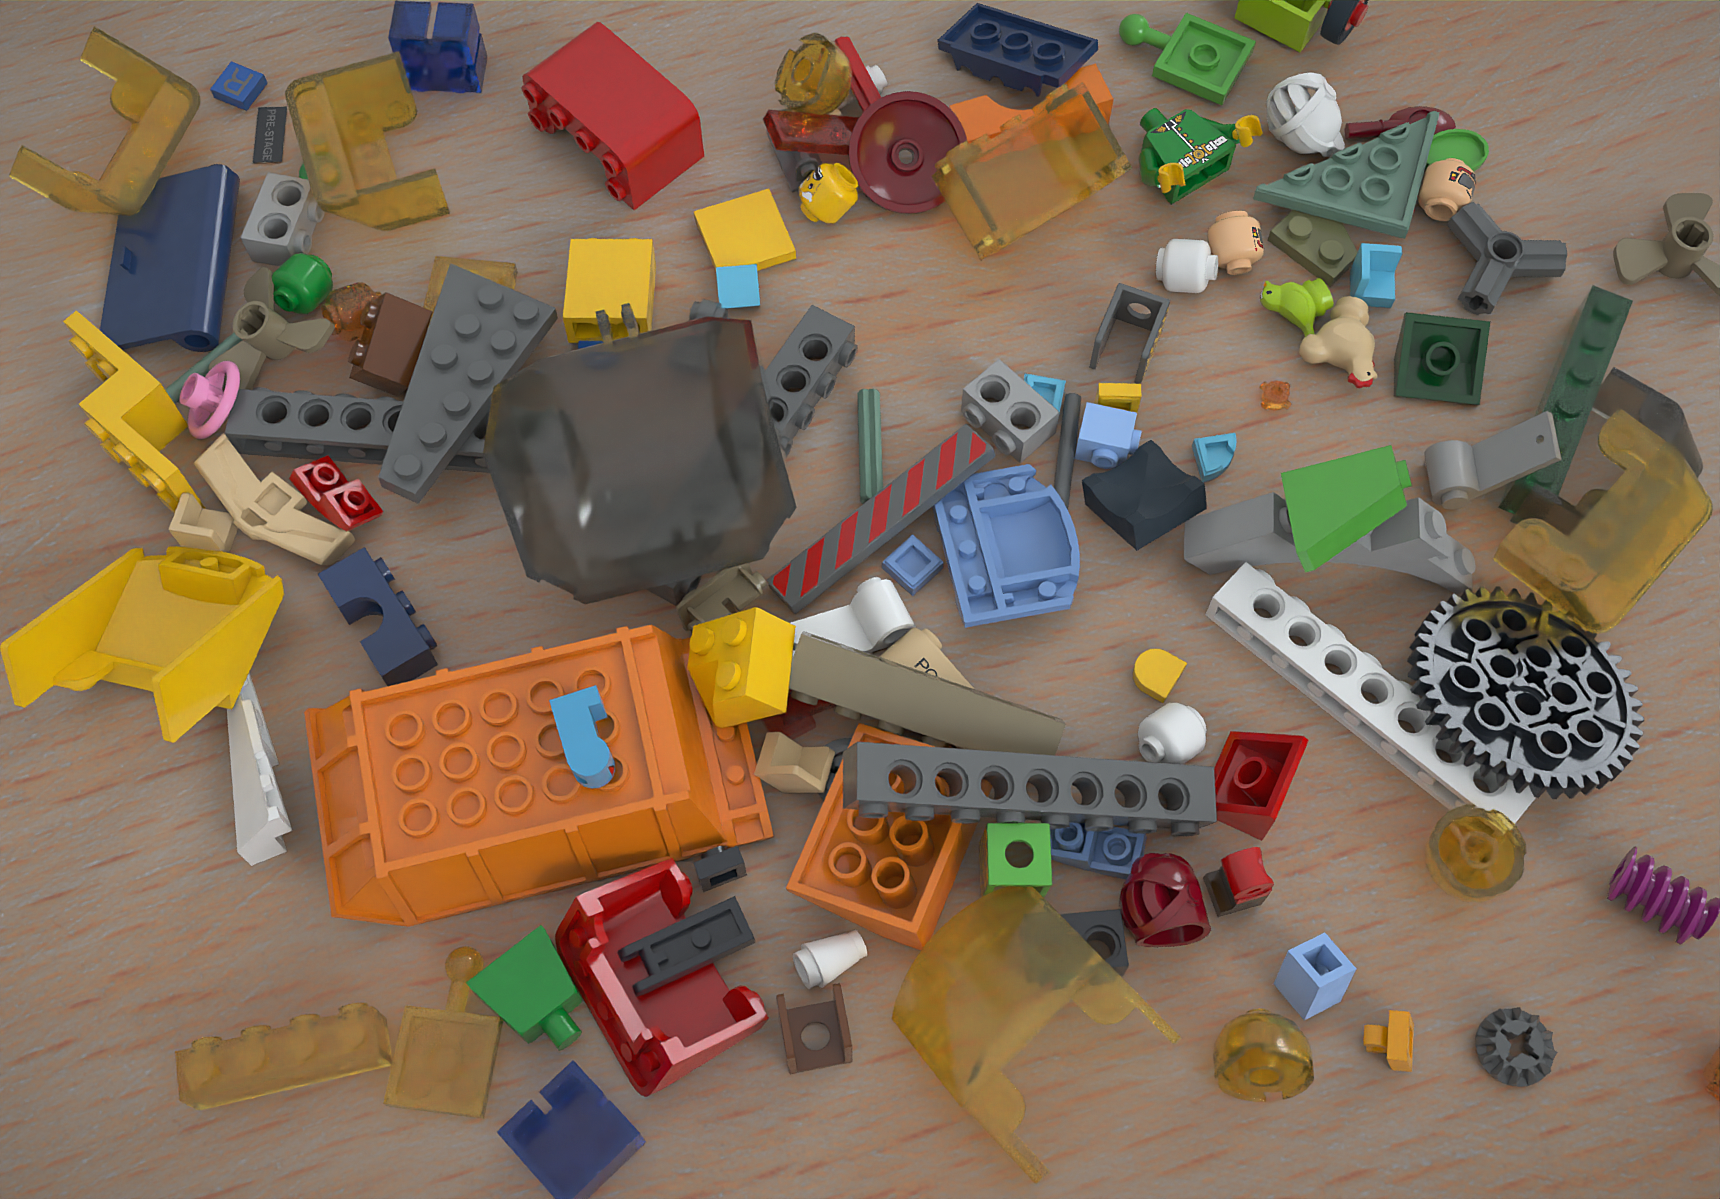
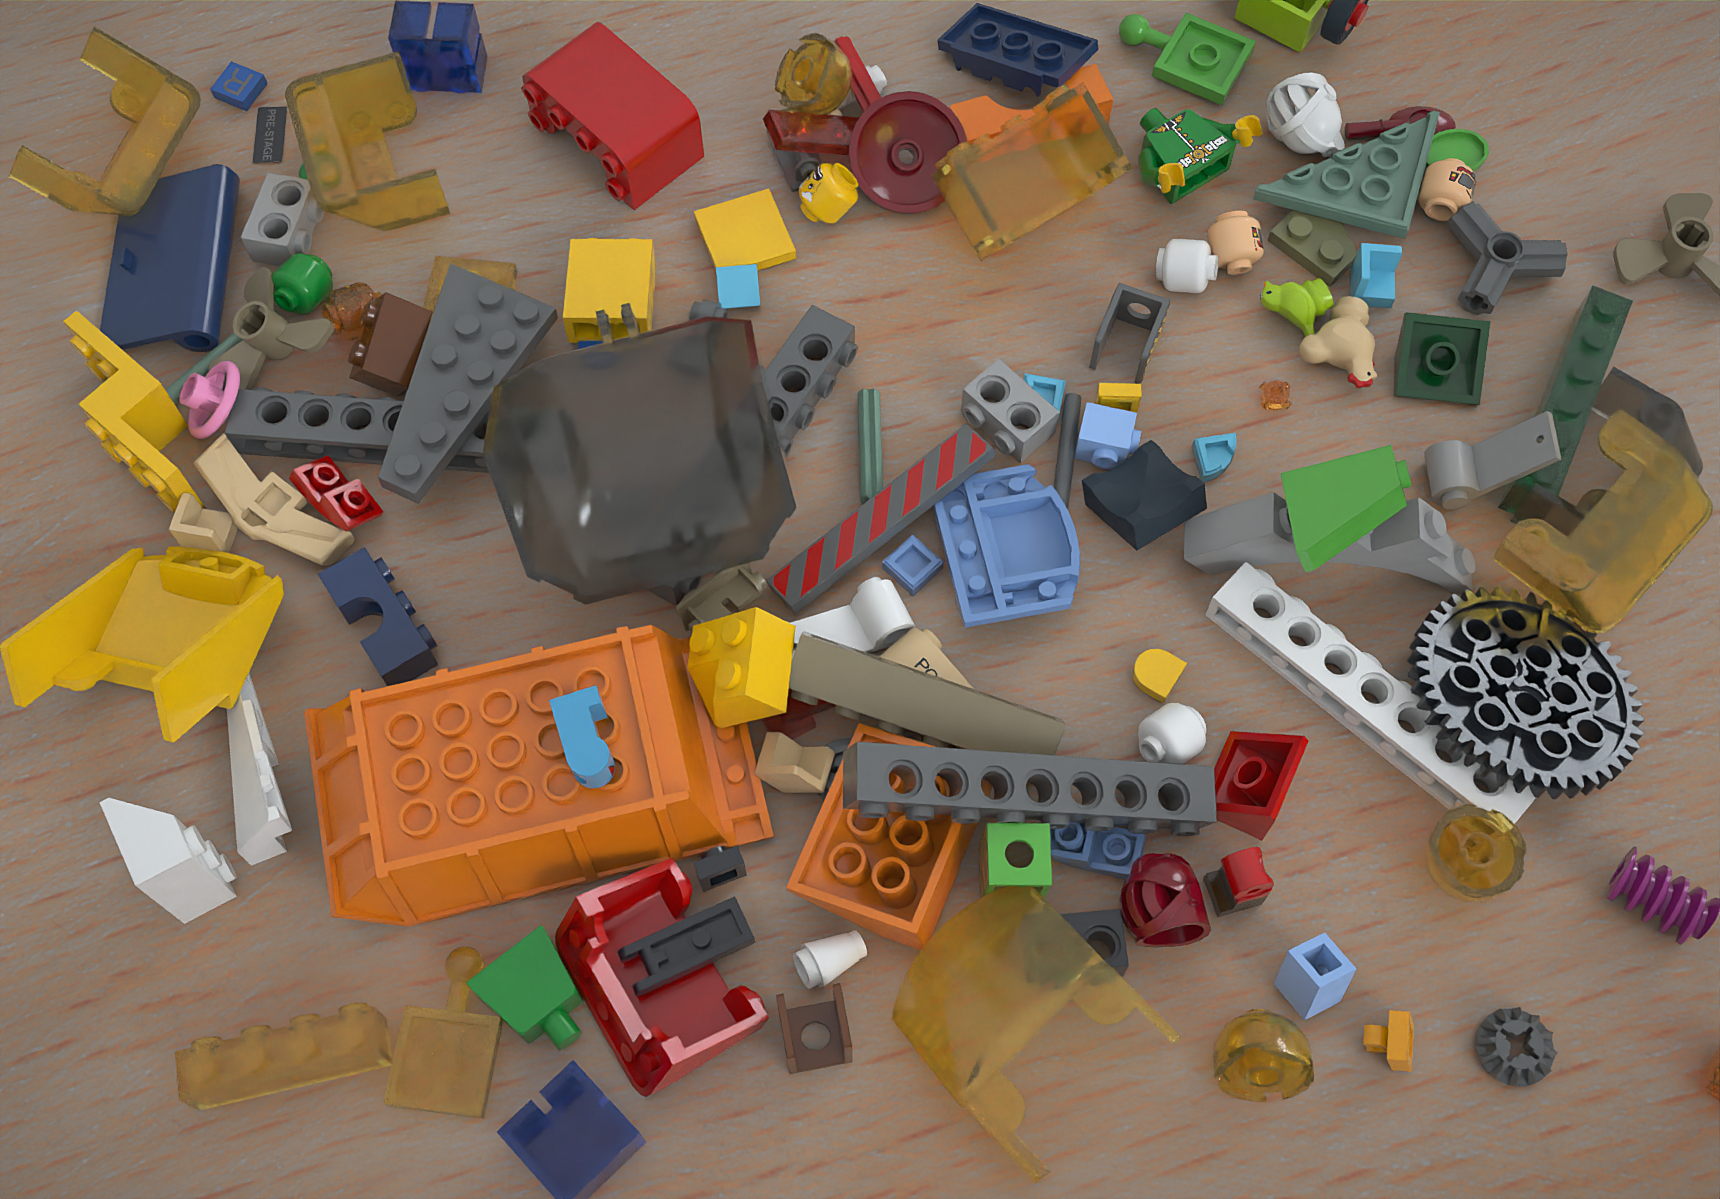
none -> white slope [99,798,237,924]

